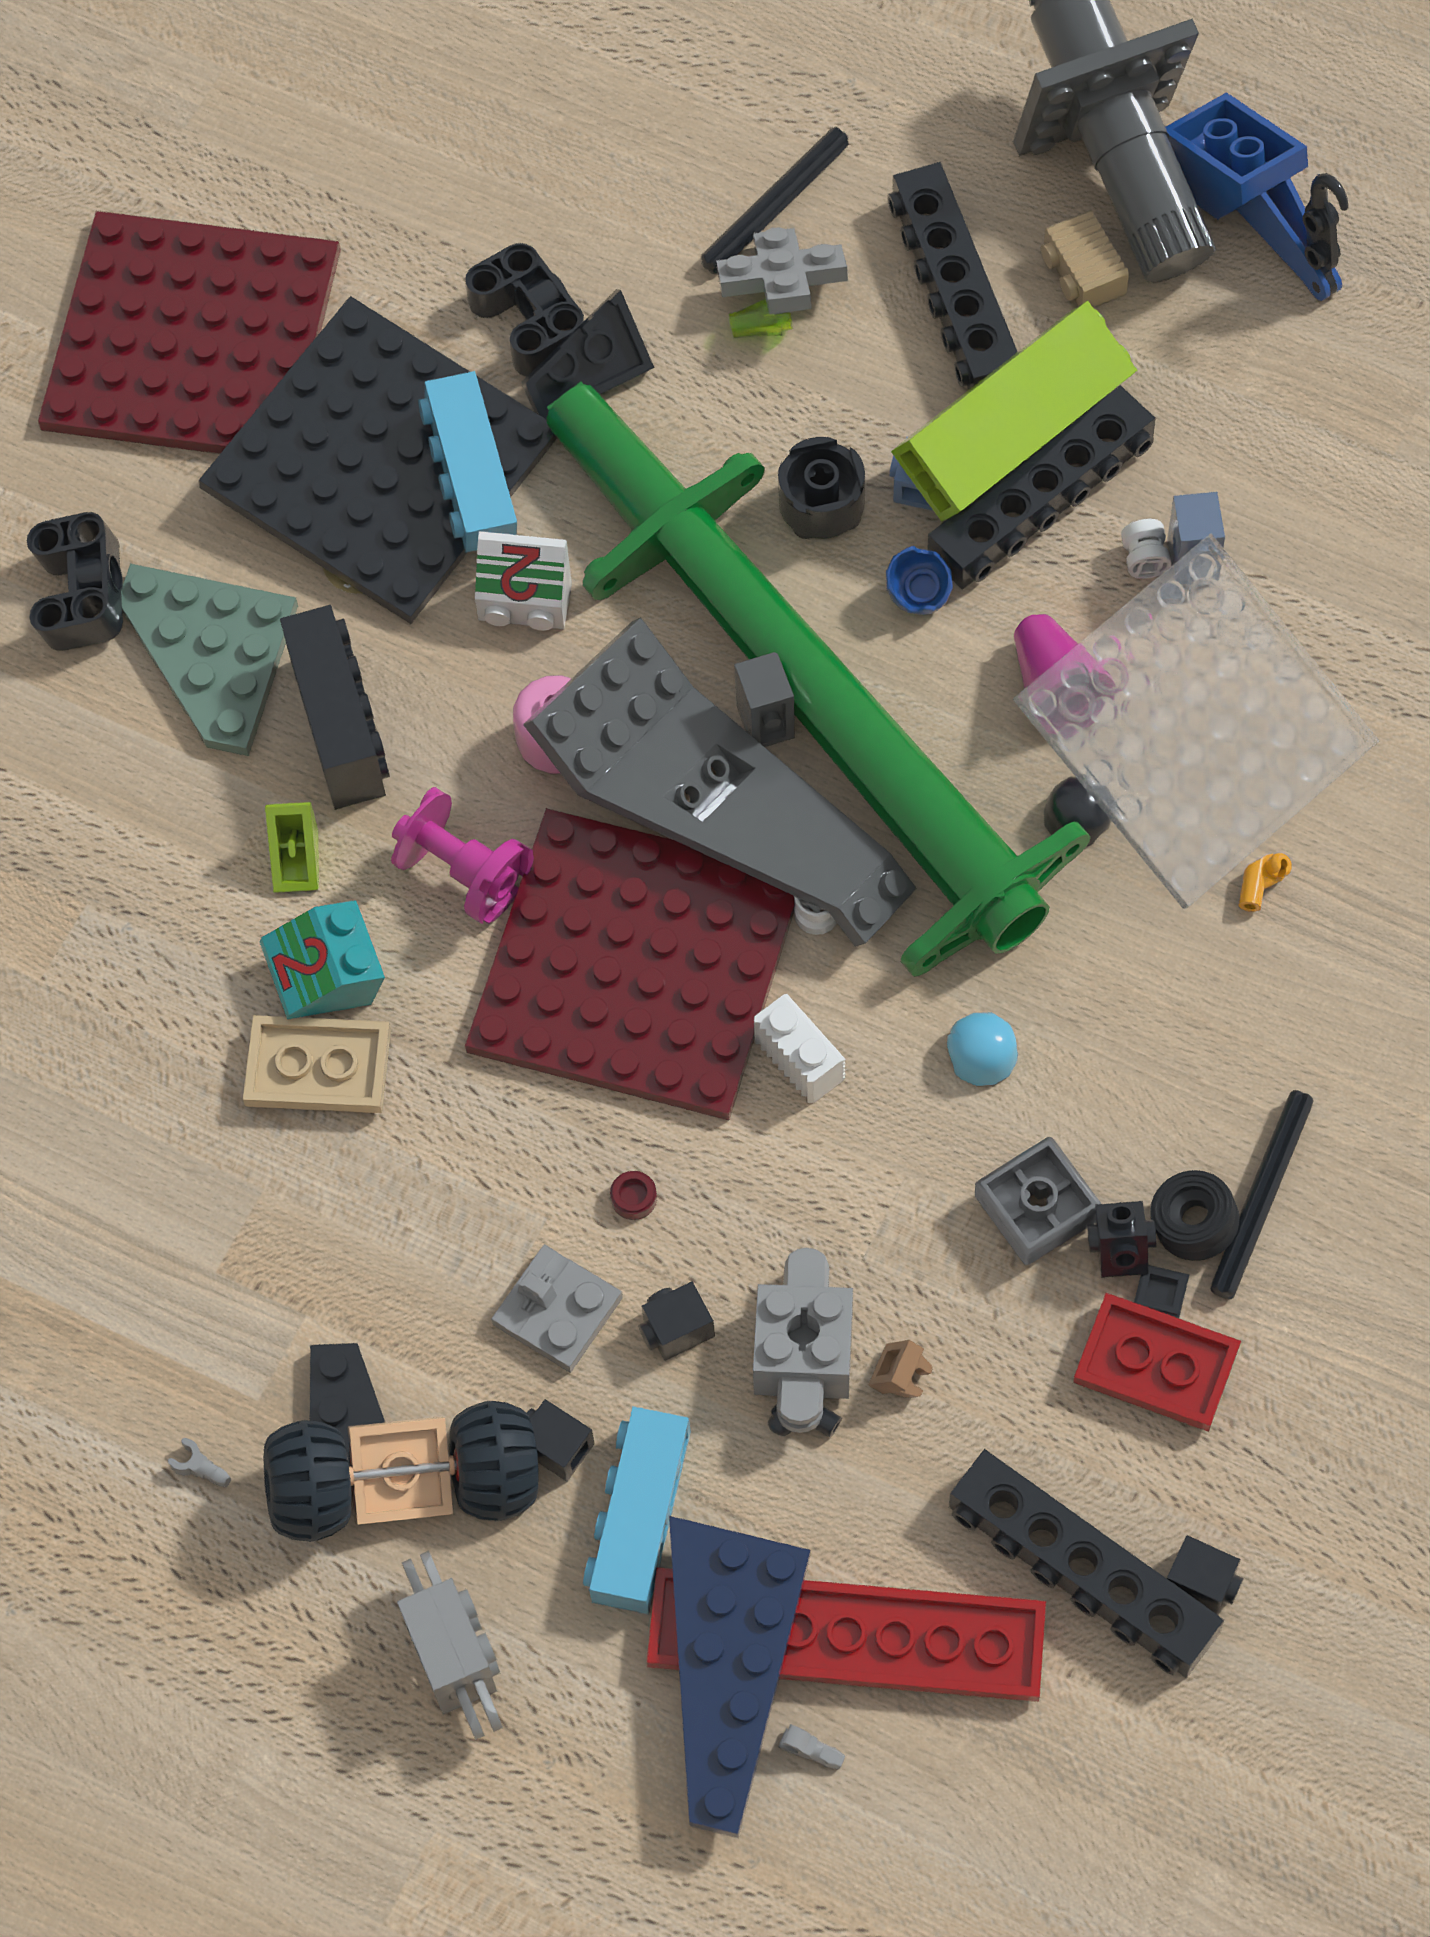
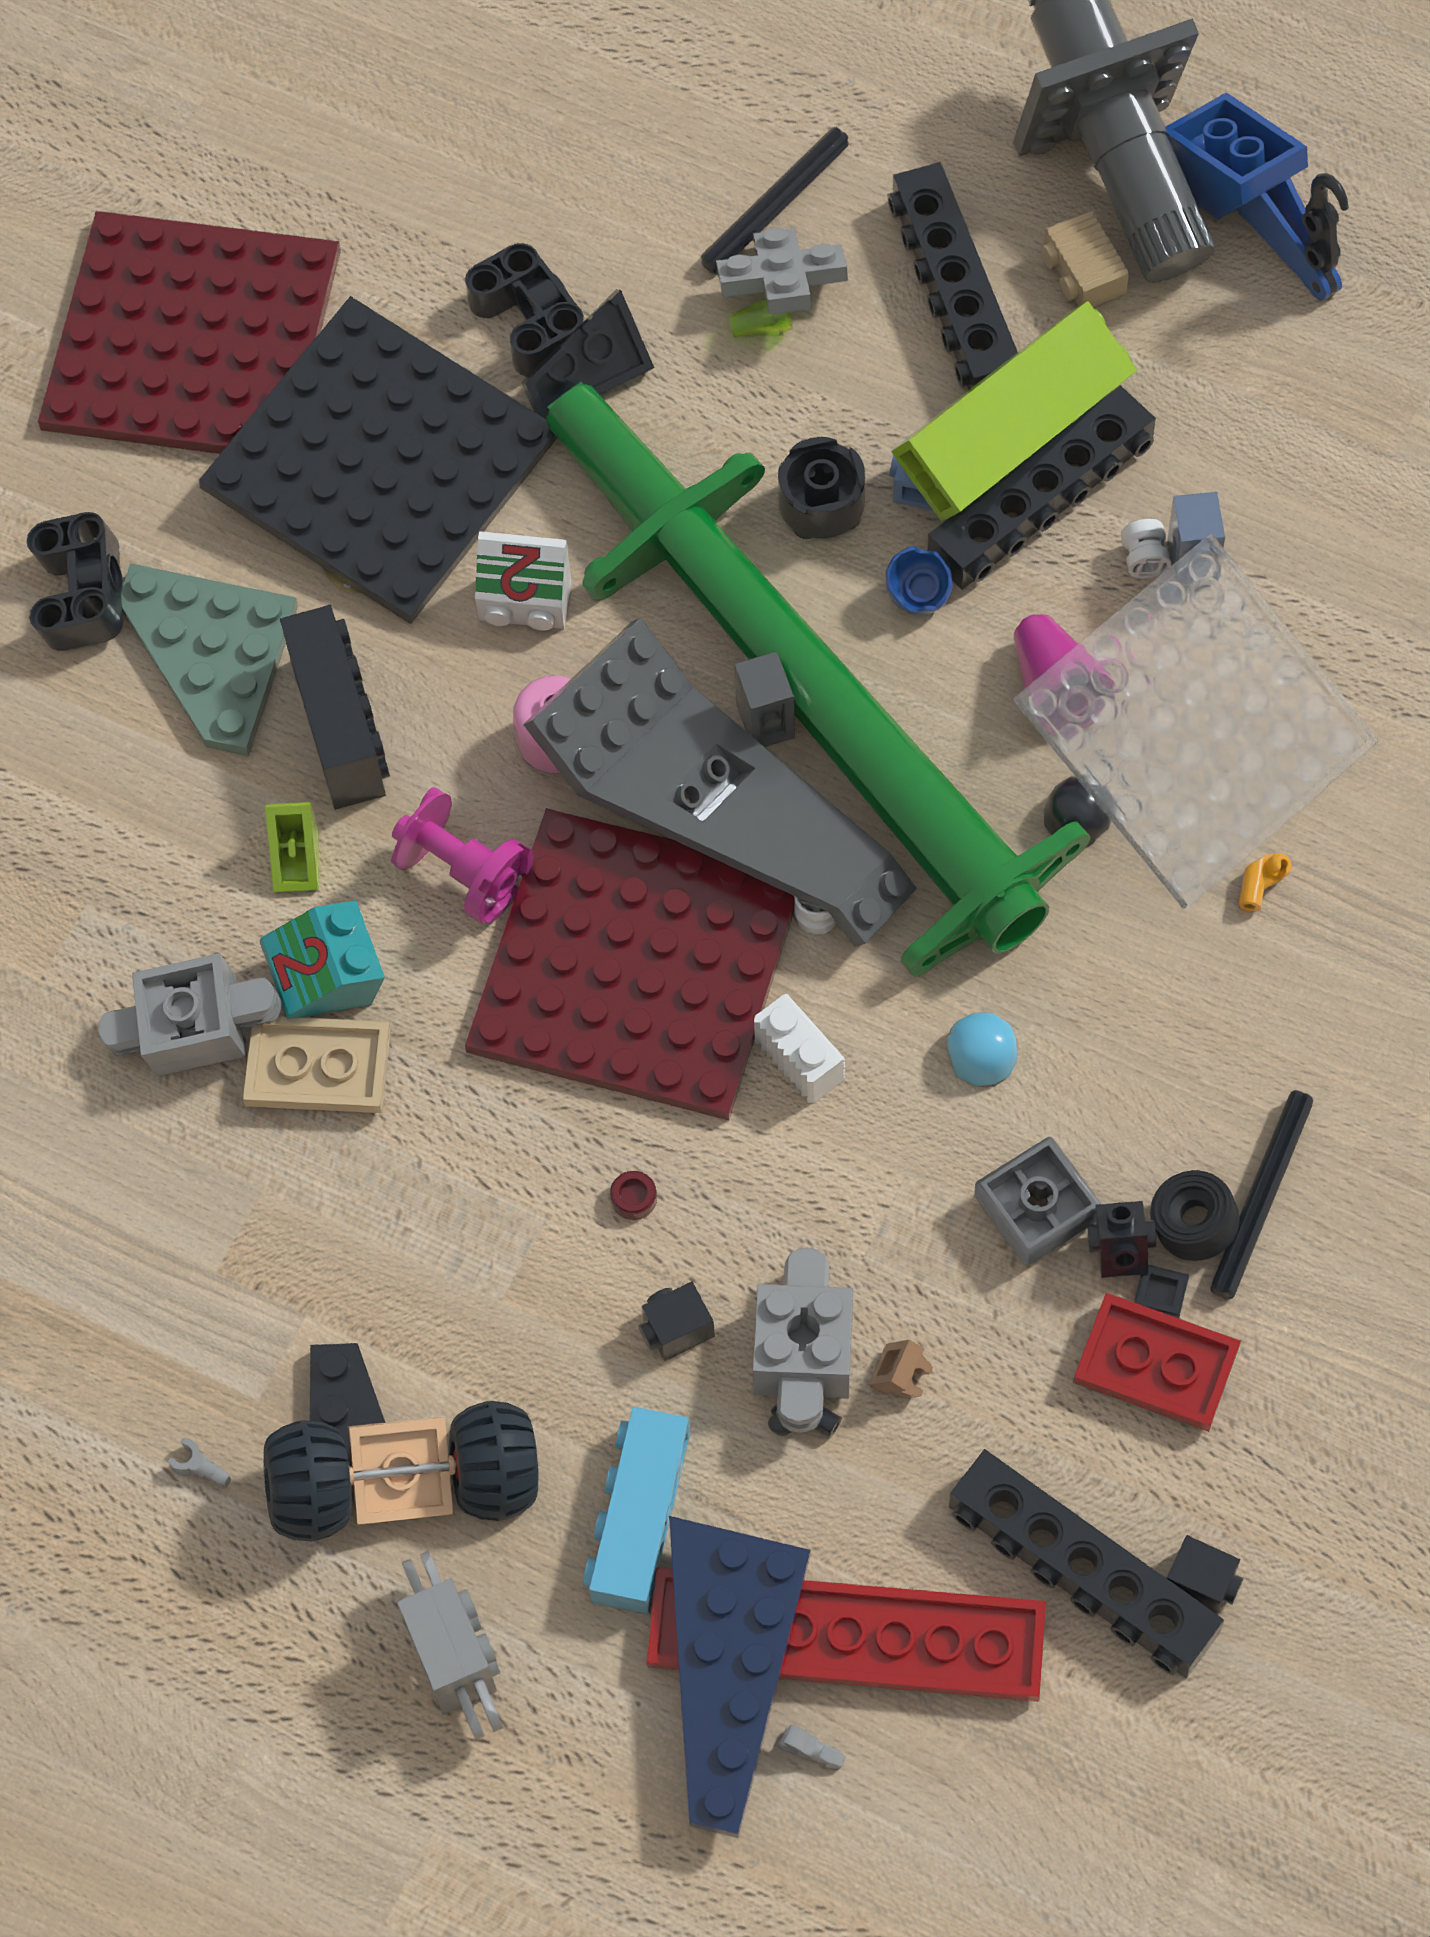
medium azure brick [418,371,517,552] -> none
light grey hinge [491,1244,623,1373] -> none
black brick [526,1399,595,1482] -> none
none -> light grey brick [98,953,282,1076]

